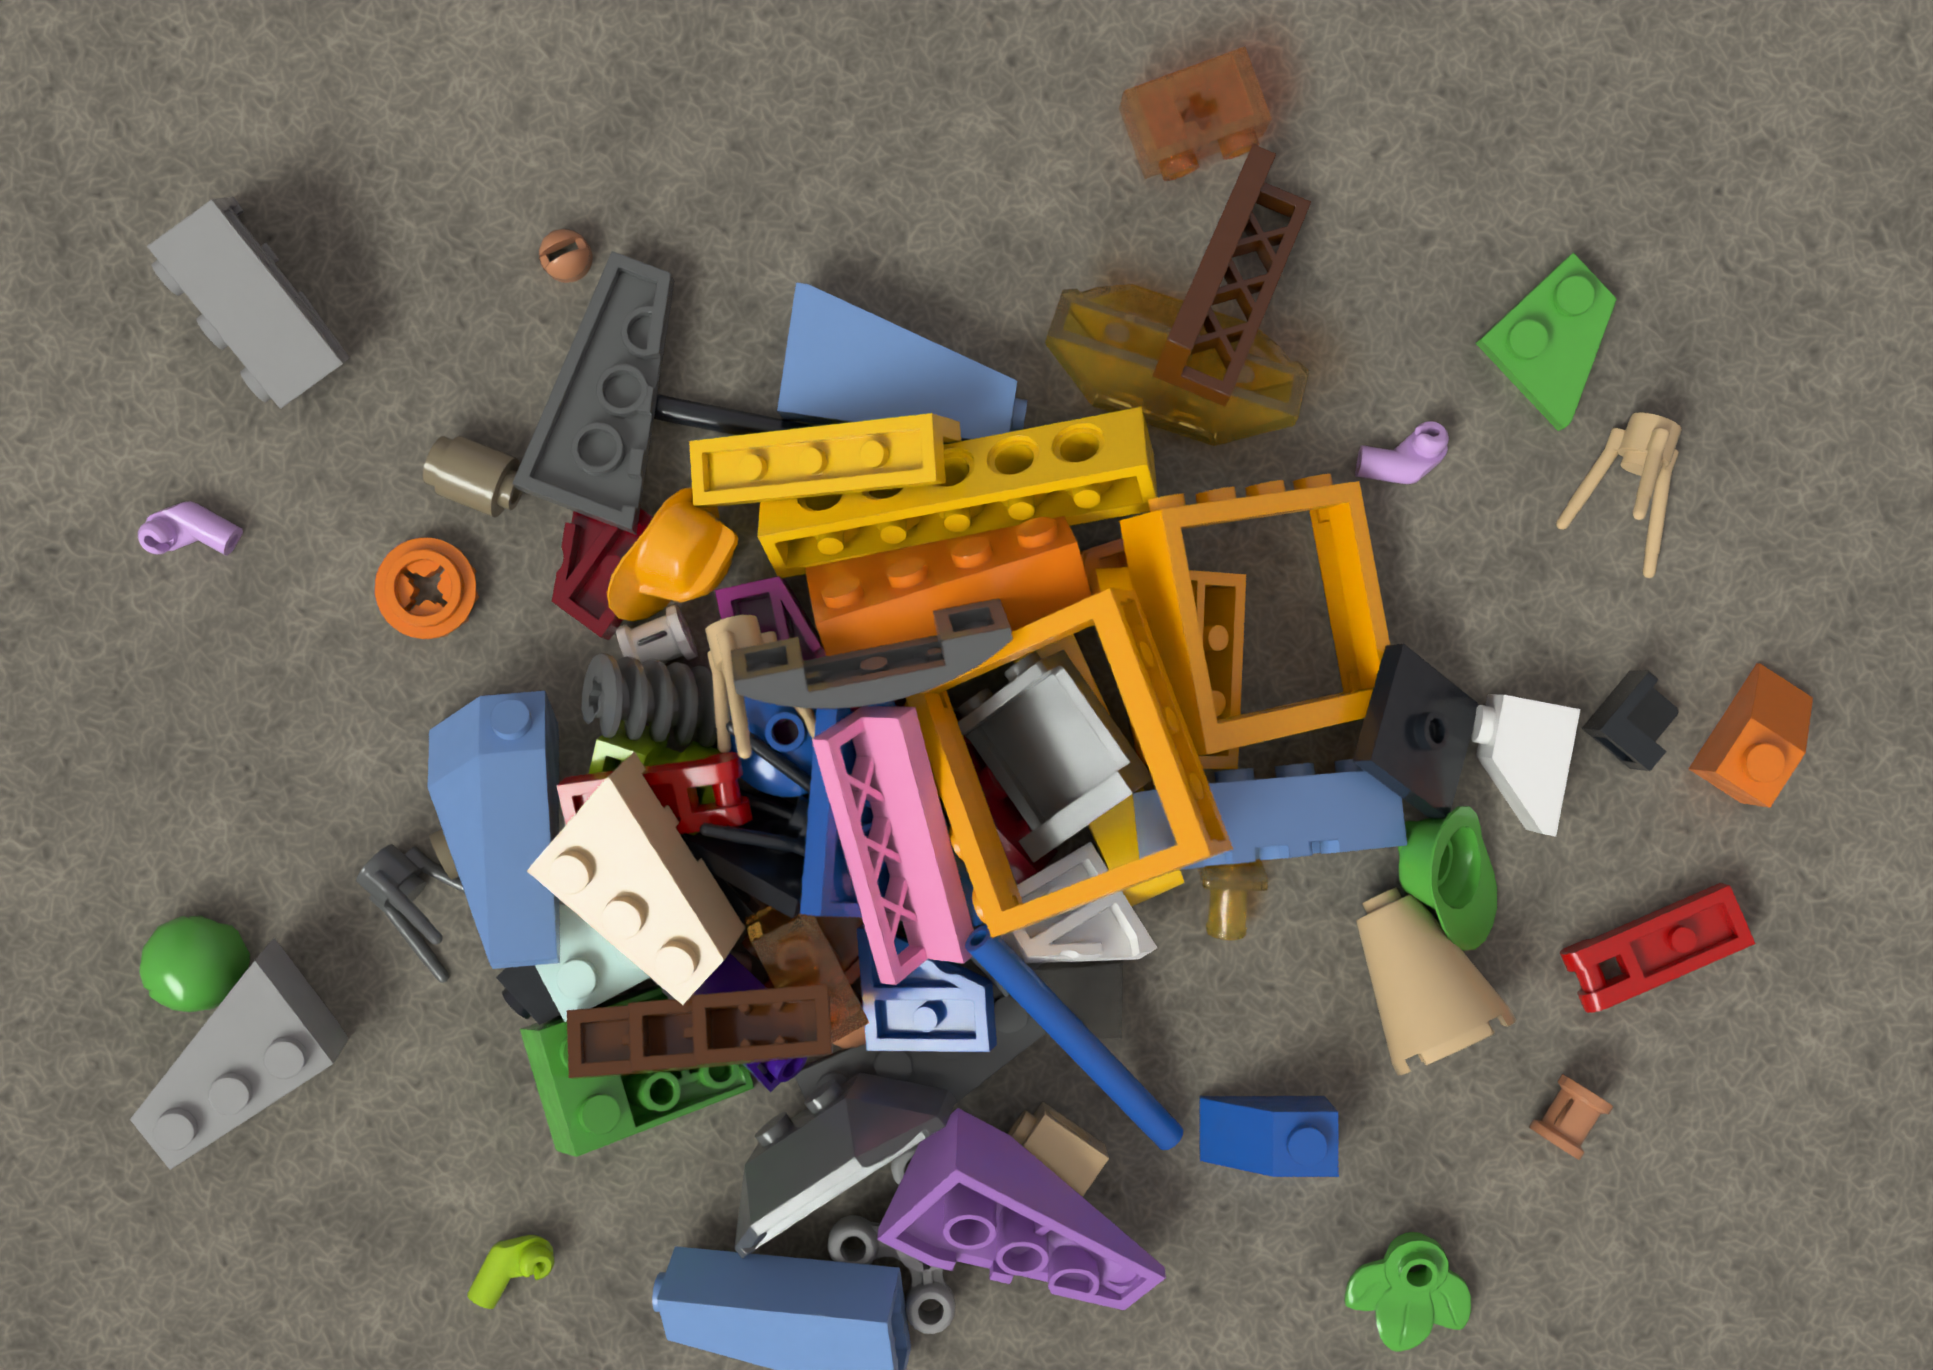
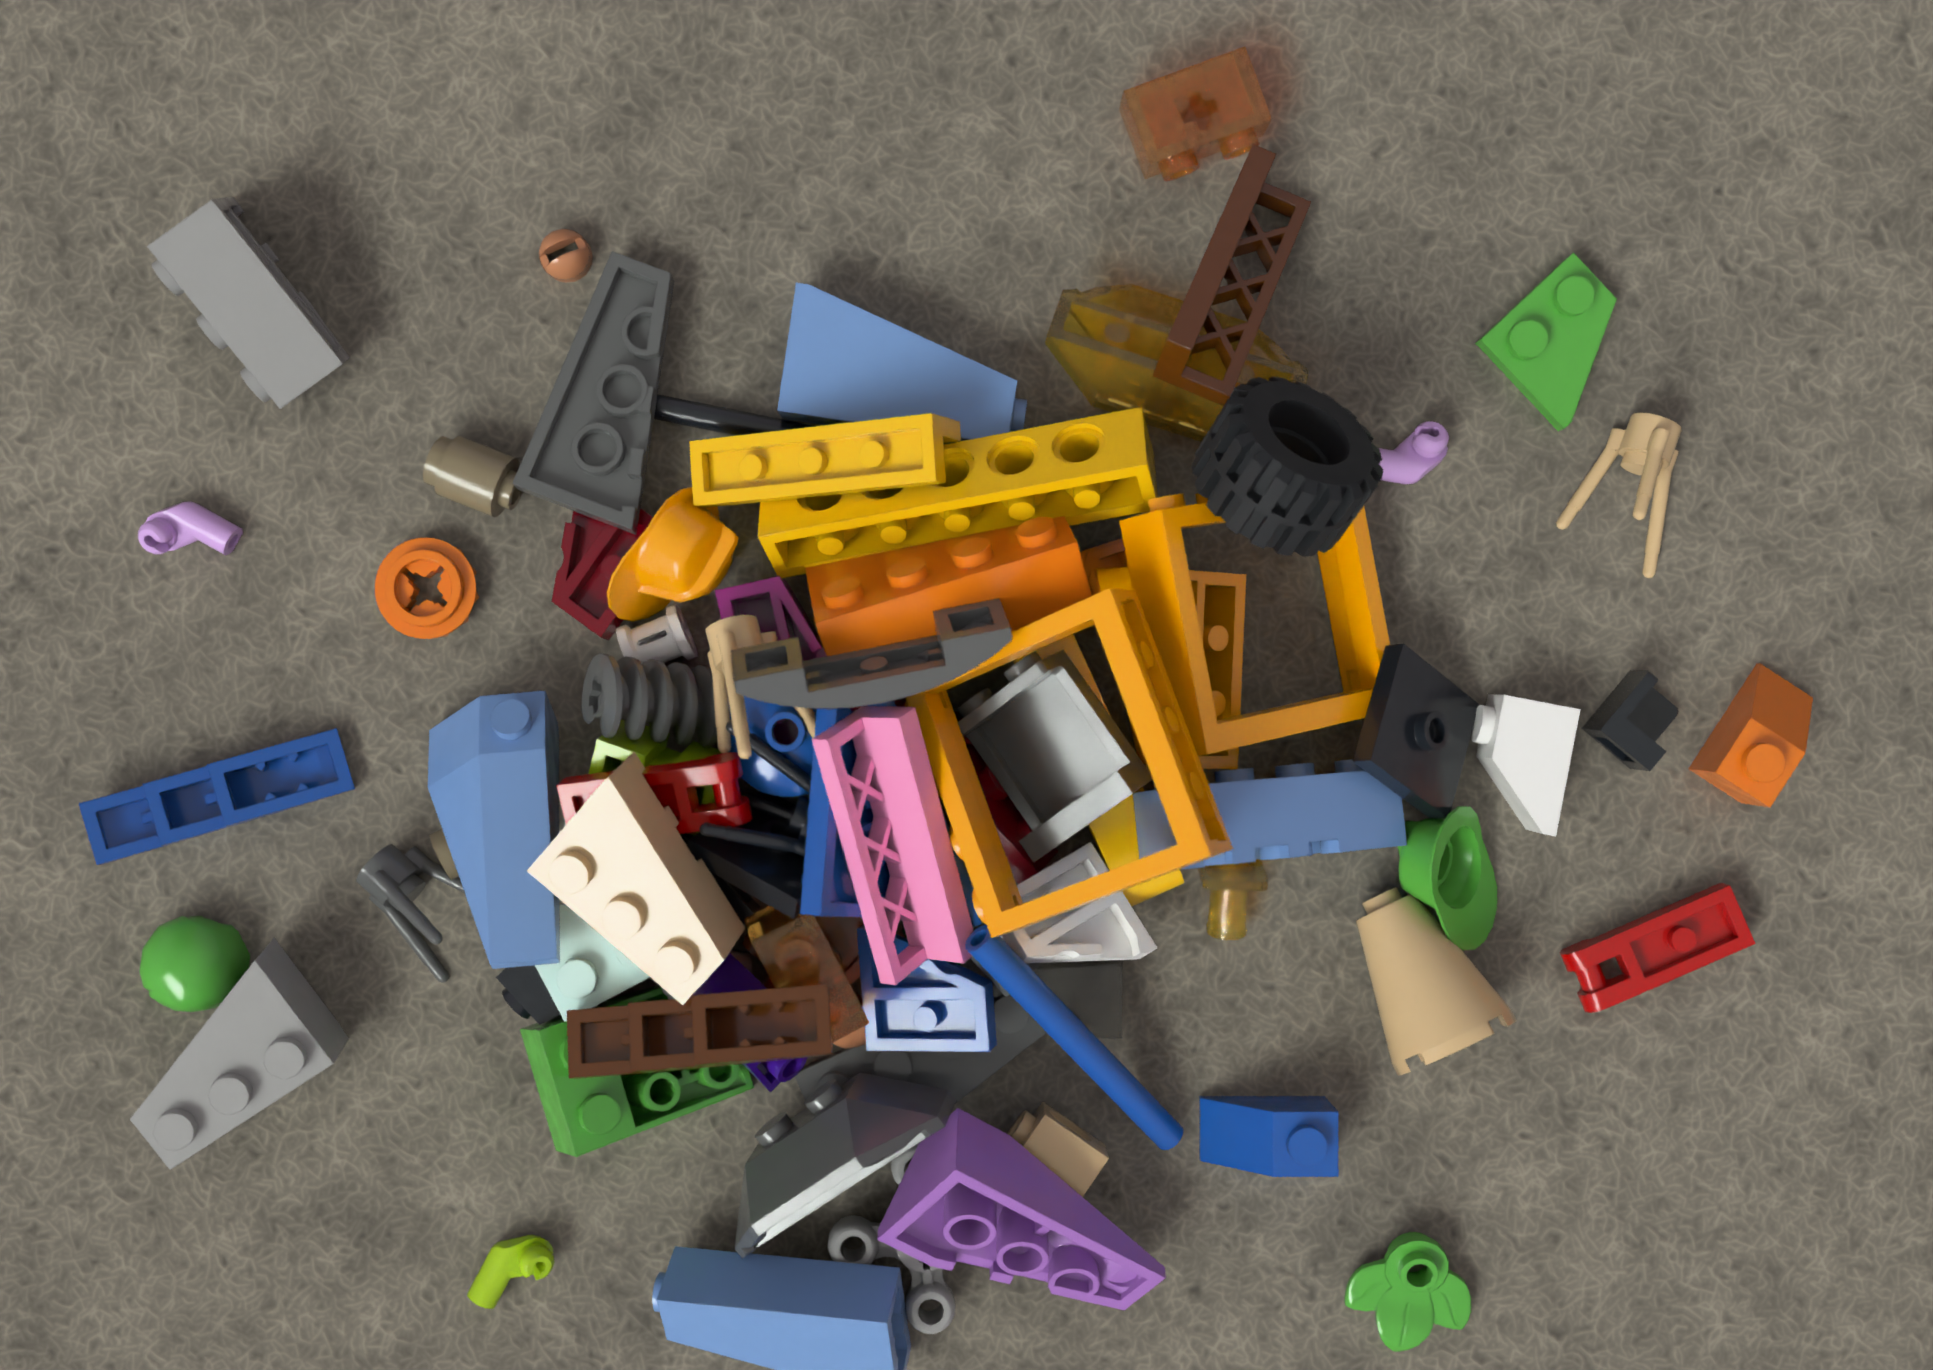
nougat bush [1529,1074,1614,1160] -> none
none -> blue slope [78,728,355,865]
none -> black tyre [1192,376,1383,557]

